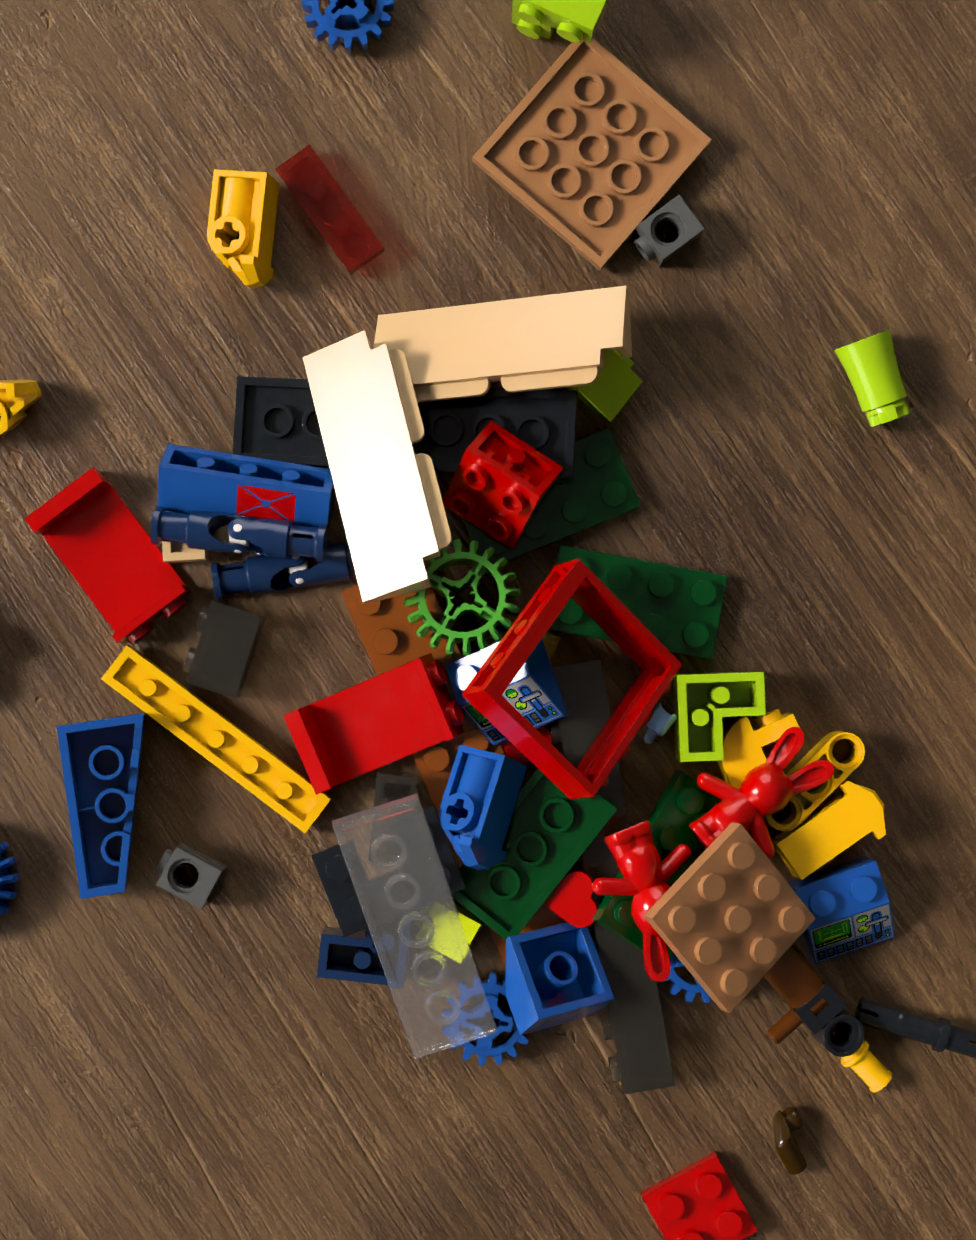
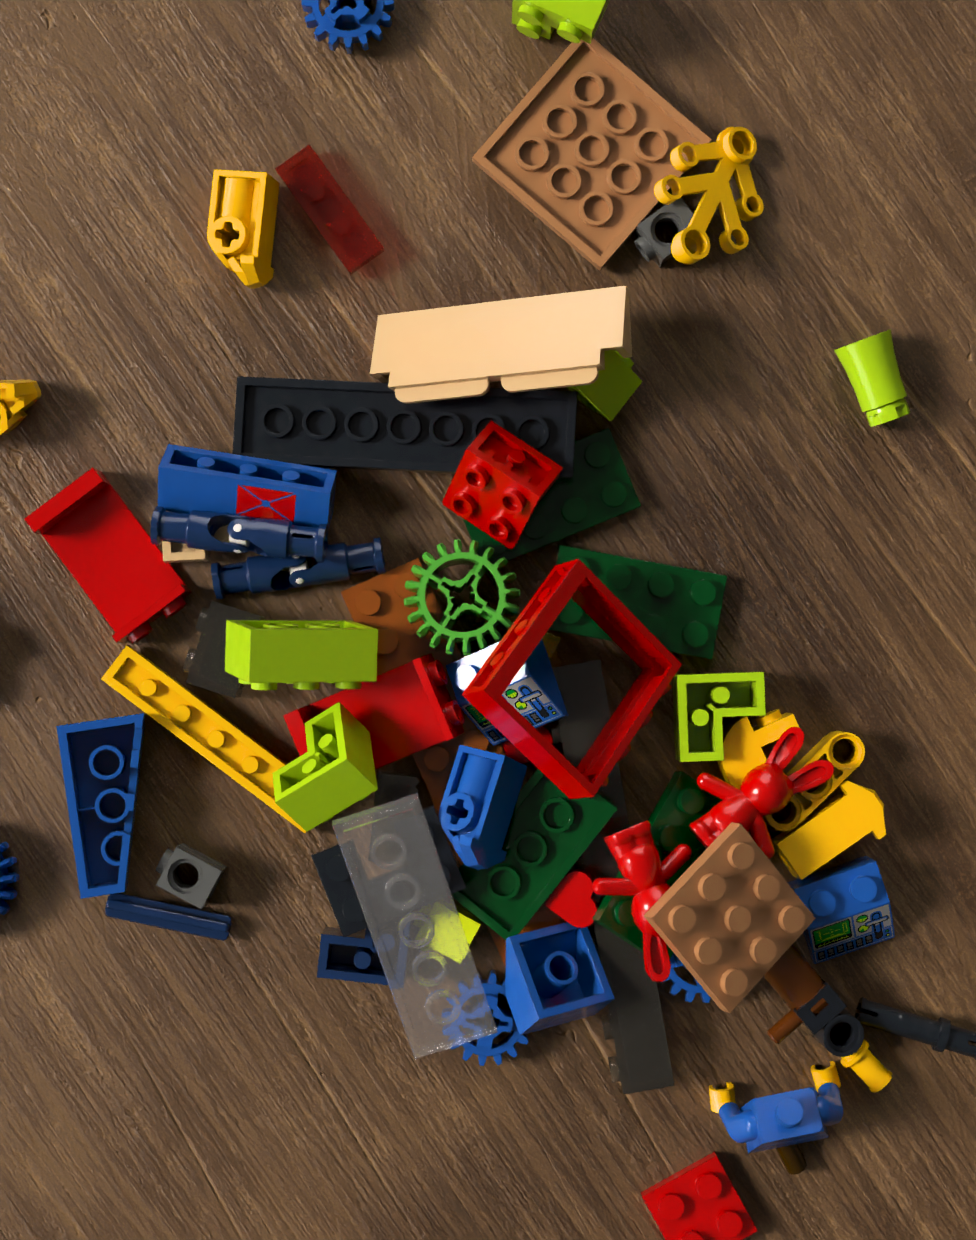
slope [303,330,452,605] -> none
light blue hand [644,702,677,744] -> none
none -> dark blue axle [105,893,232,941]
none -> lime brick [225,620,378,691]
none -> lime brick [272,702,378,832]
none -> yellow plant [654,127,764,265]
none -> blue torso [709,1061,844,1154]

